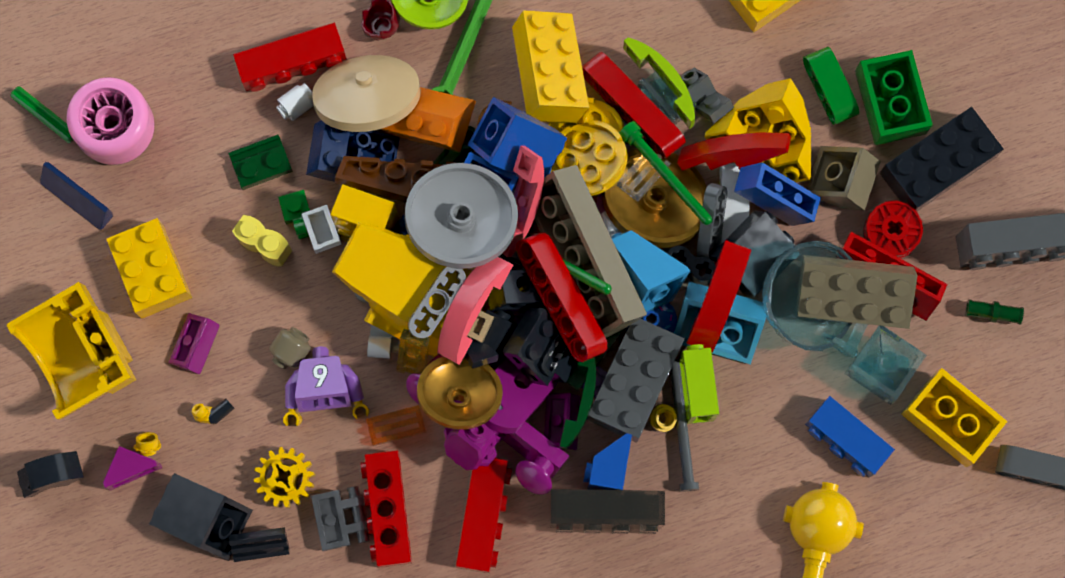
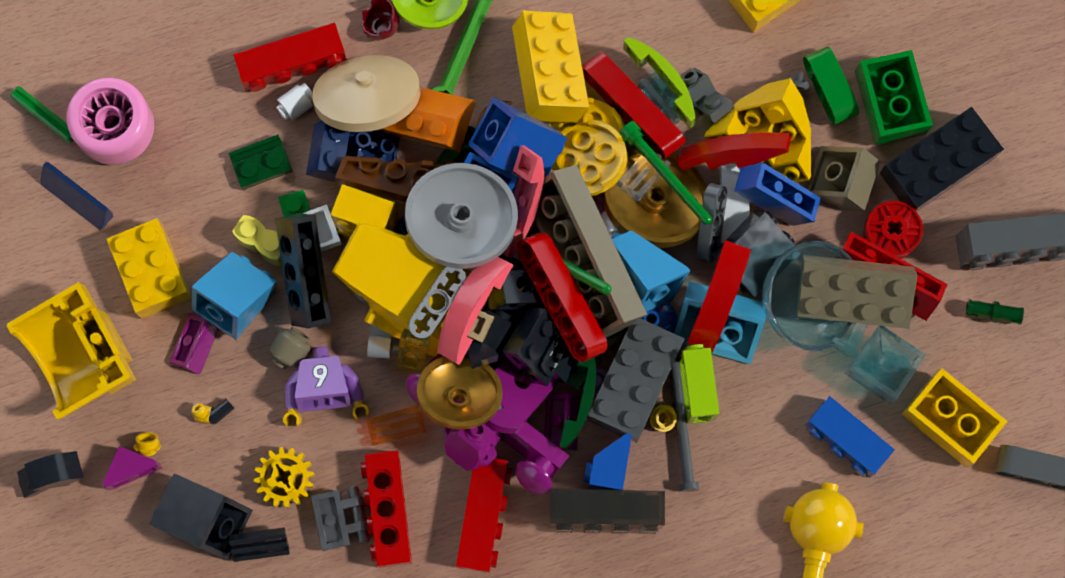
black axle [667,245,716,286] -> none
none -> dark azure slope [192,252,277,340]
none -> black brick [275,213,331,328]
none -> dark grey piece [787,71,810,91]

